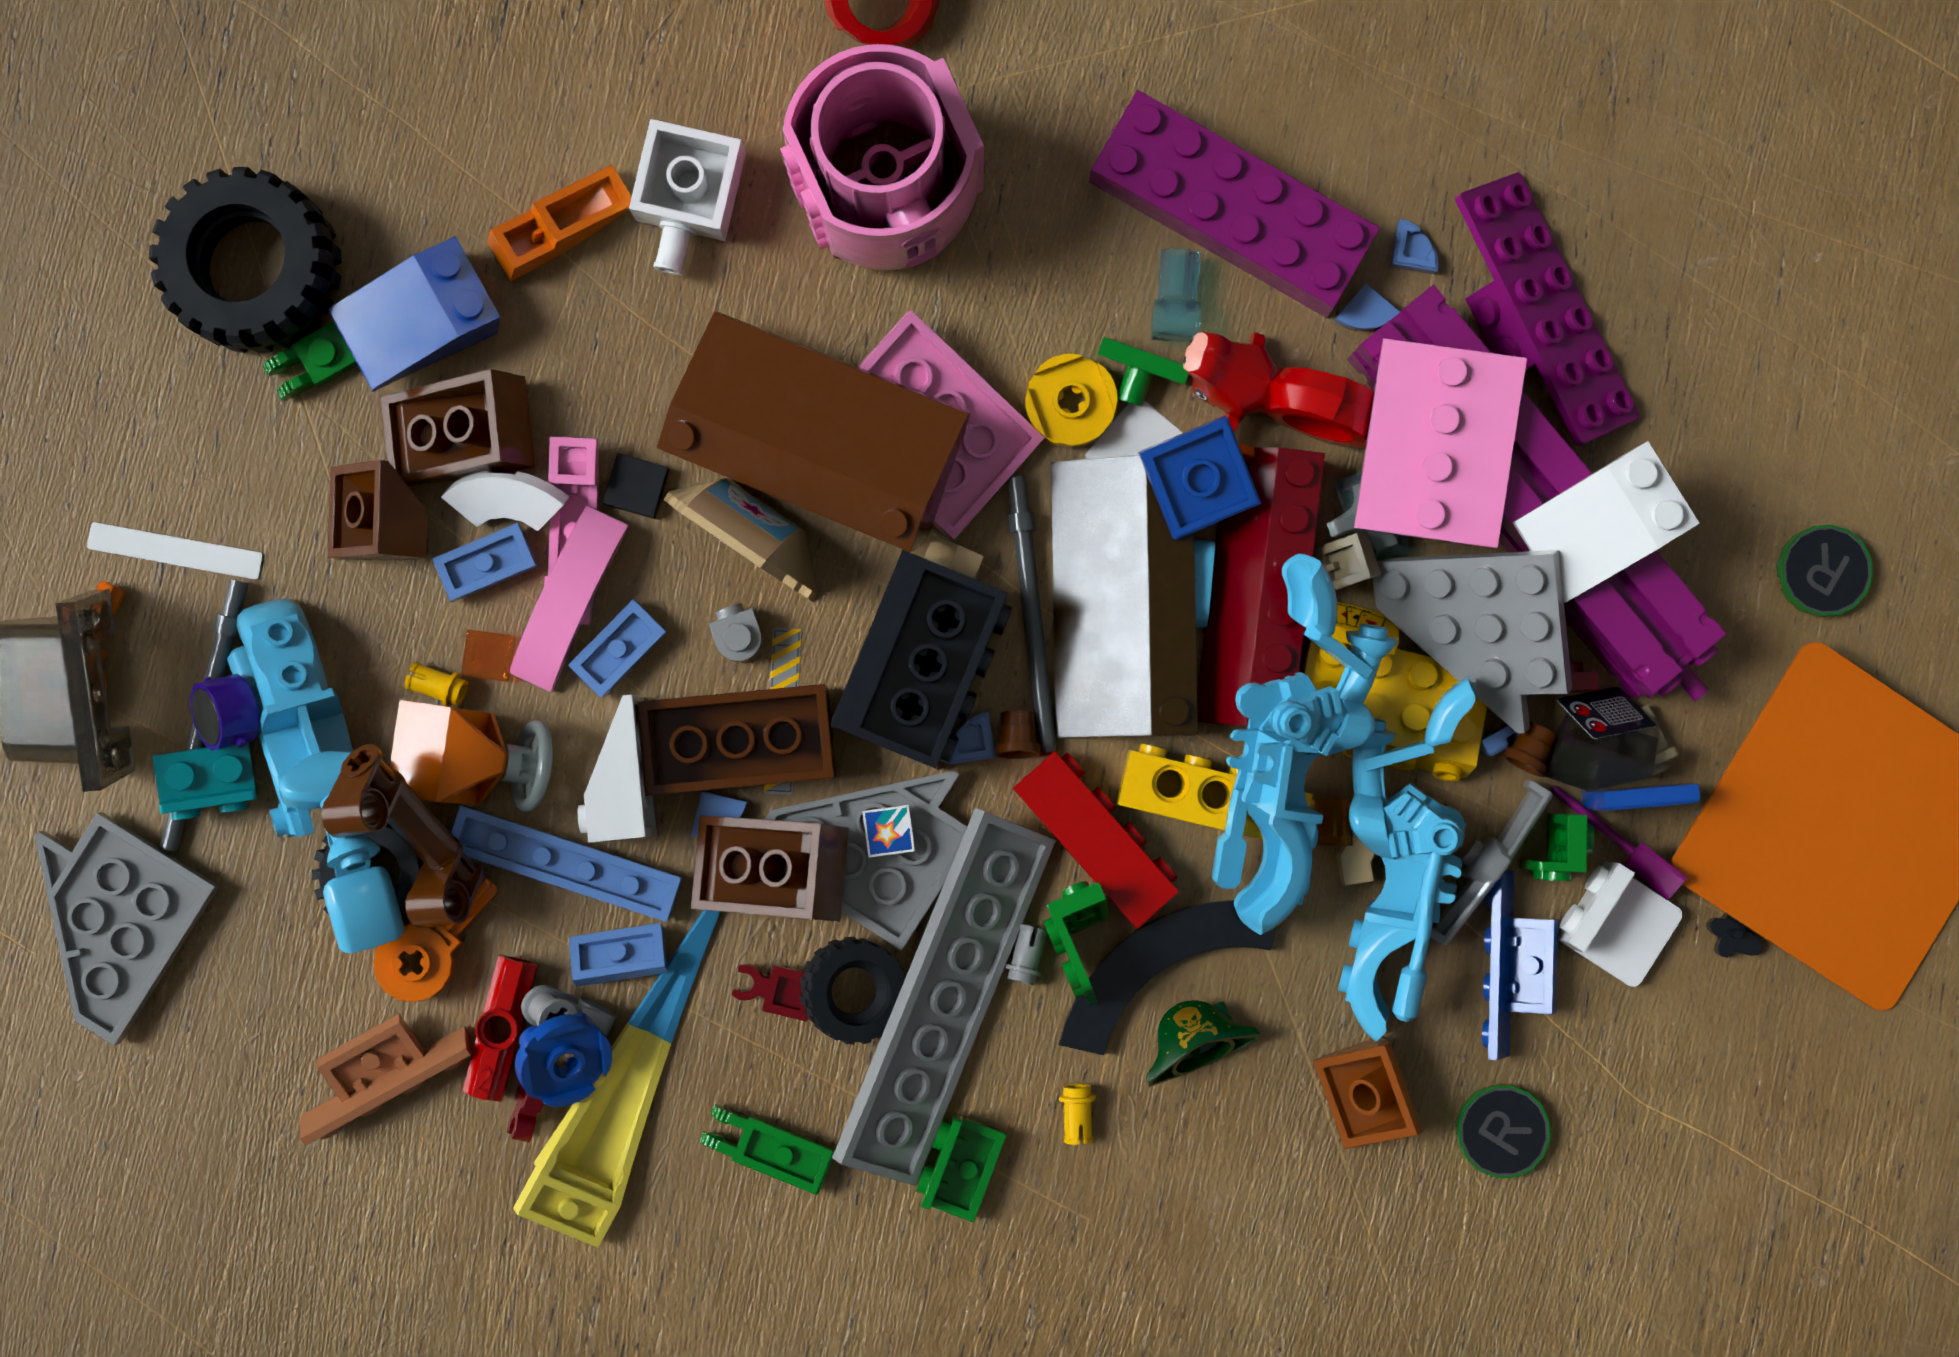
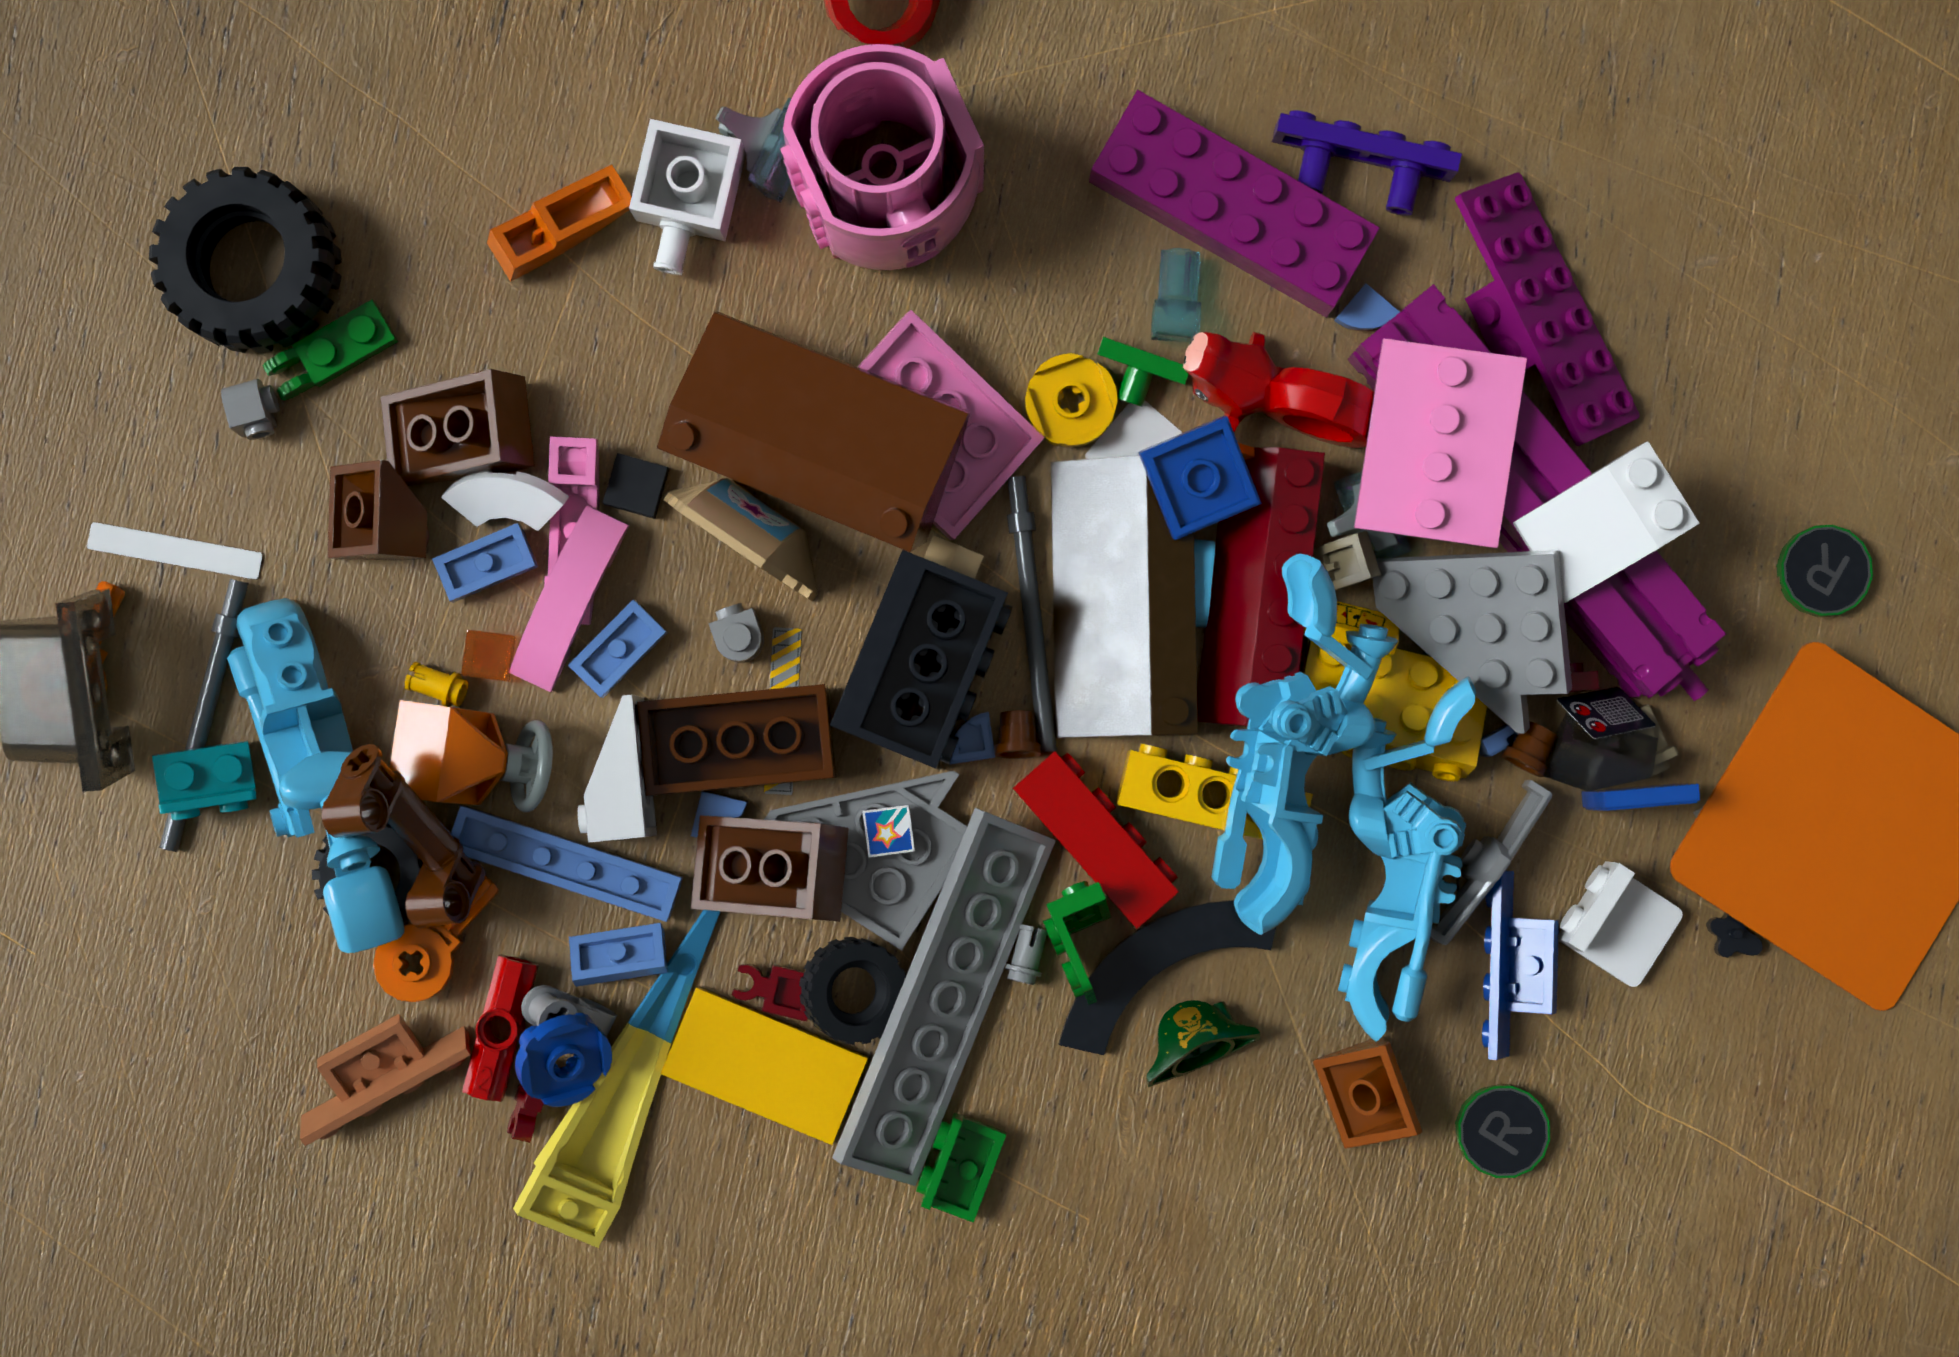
light grey wing [35,813,220,1046] -> none
dark purple piece [190,674,260,751] -> none
slope [328,236,500,392] -> none
green hinge [699,1104,835,1195] -> none
yellow pin [1059,1083,1096,1145] -> none
clear orange tile [1310,799,1353,846] -> none
tan piece [1336,831,1375,885] -> none
medium blue tile [1390,219,1438,275] -> none
green bracket [1520,813,1594,881] -> none
magenta piece [1551,786,1687,900] -> none
none -> light grey plate [221,378,280,440]
none -> yellow tile [660,986,868,1145]
none -> piece [716,98,792,203]
none -> dark purple plate [1272,110,1462,216]

